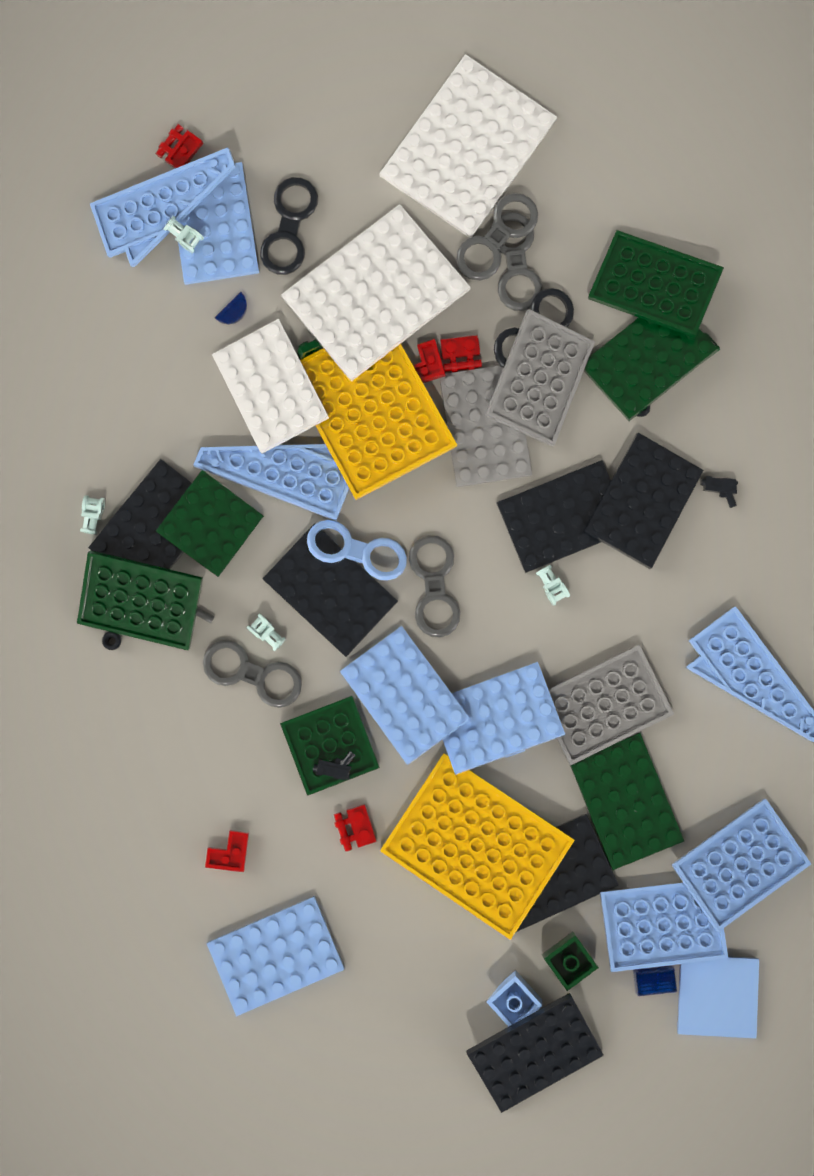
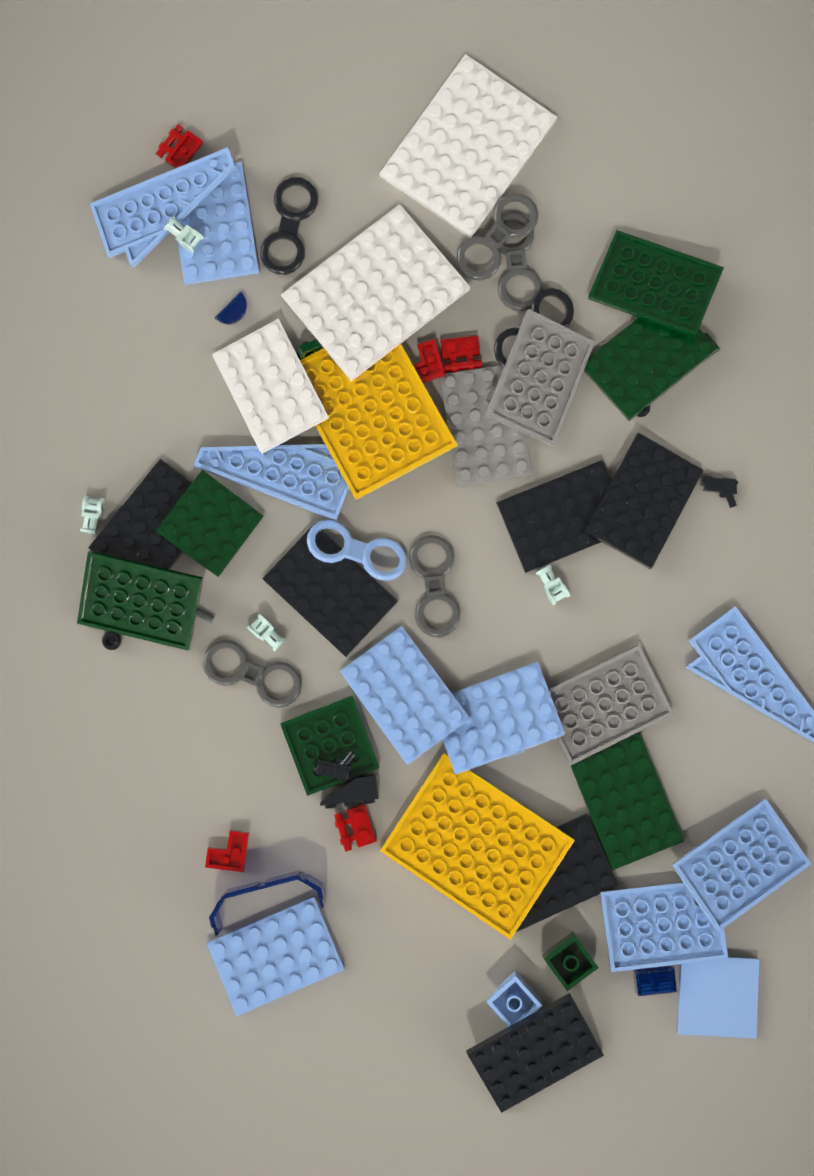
none -> clear blue windscreen [209,870,326,936]
none -> black slope [320,775,379,809]

